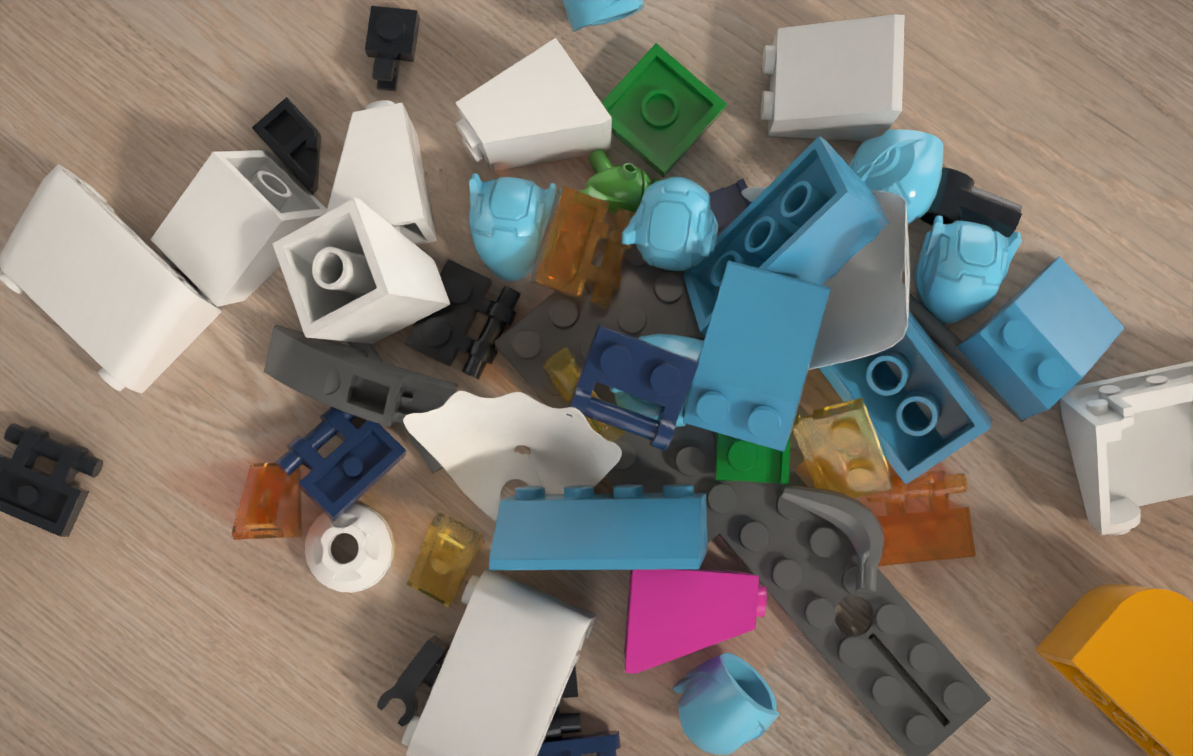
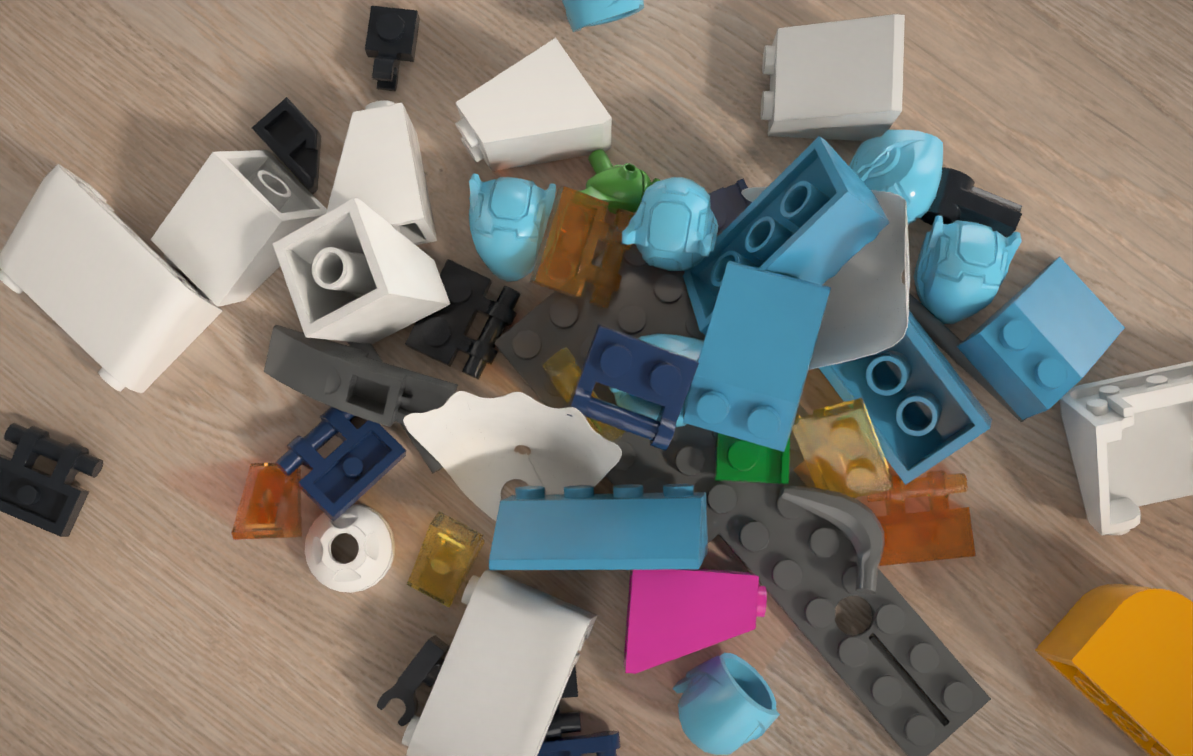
green plate [601,43,727,178] -> none

